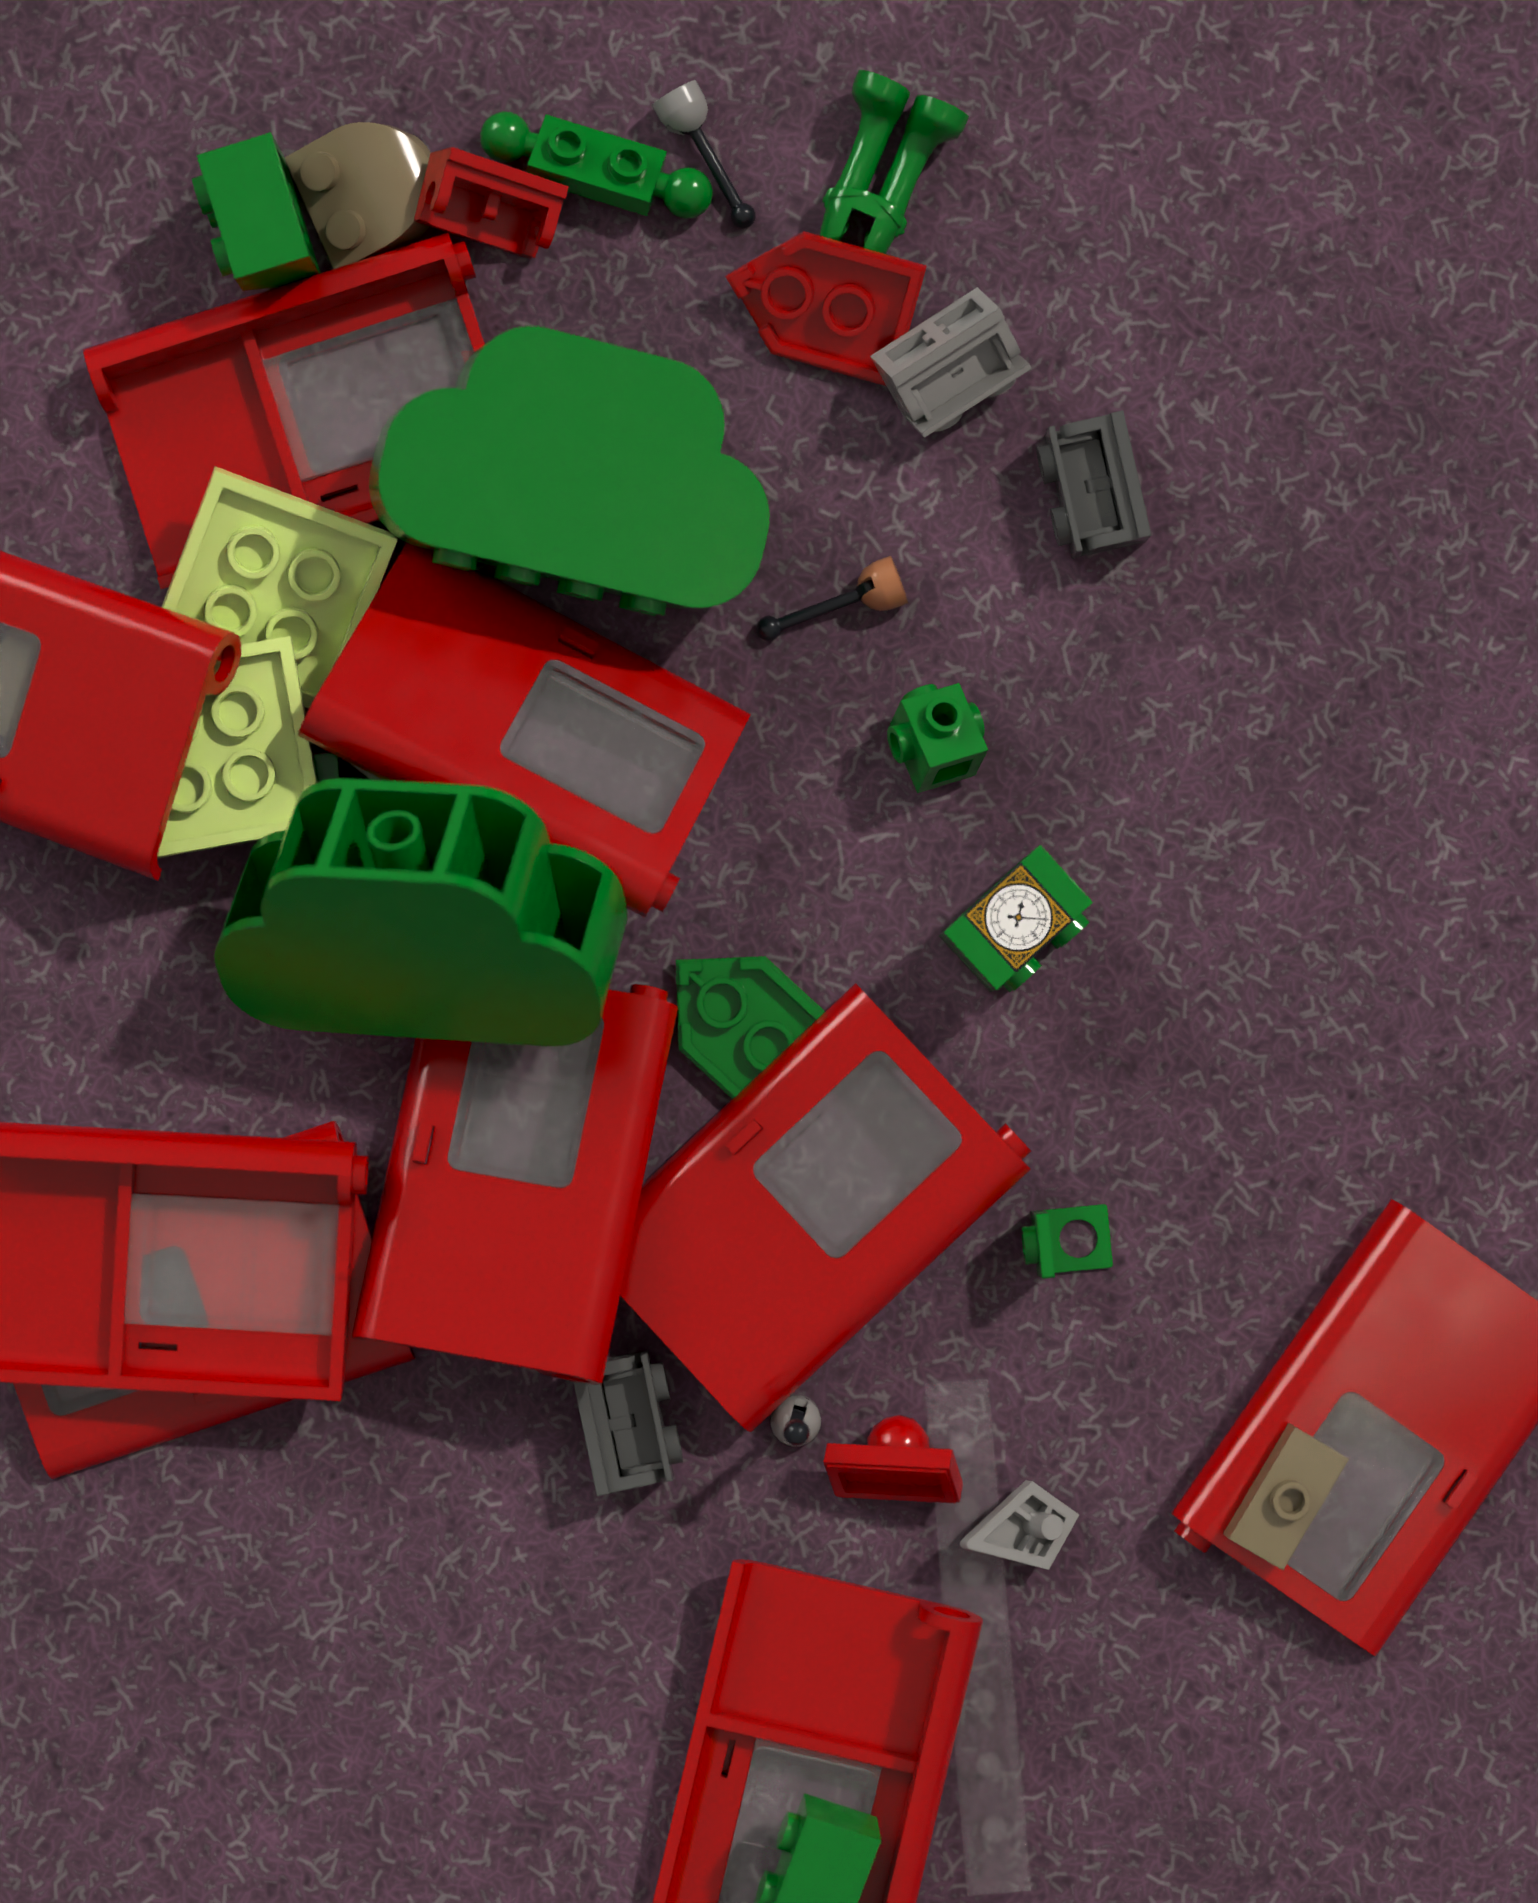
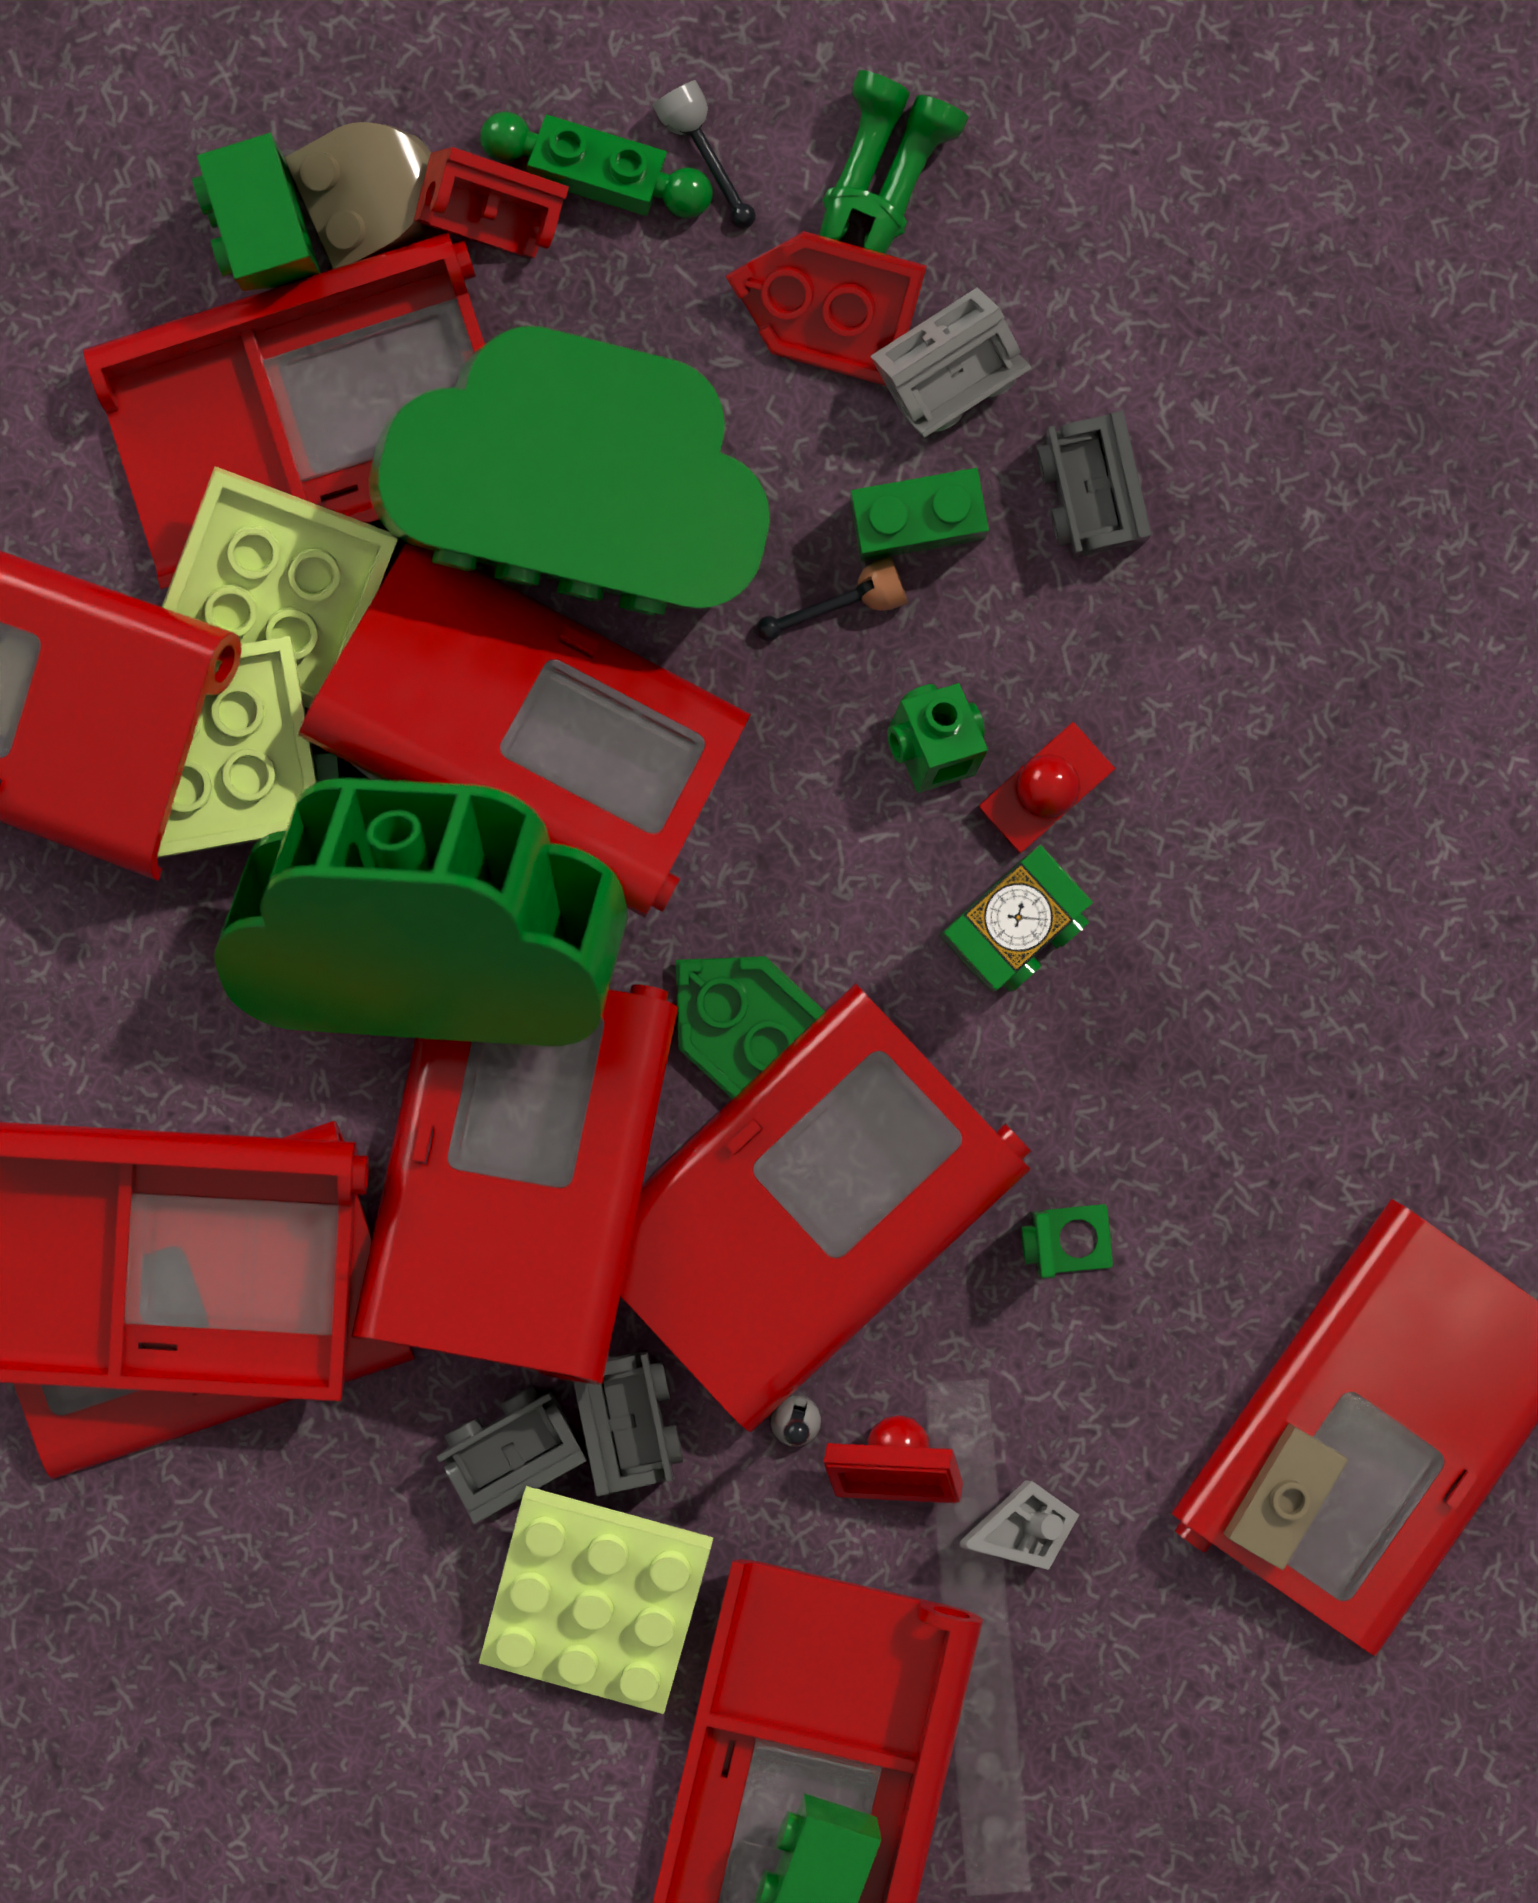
none -> dark grey hinge [436,1386,589,1524]
none -> yellowish green plate [479,1486,713,1714]
none -> green brick [849,467,989,562]
none -> red tile [978,722,1116,854]

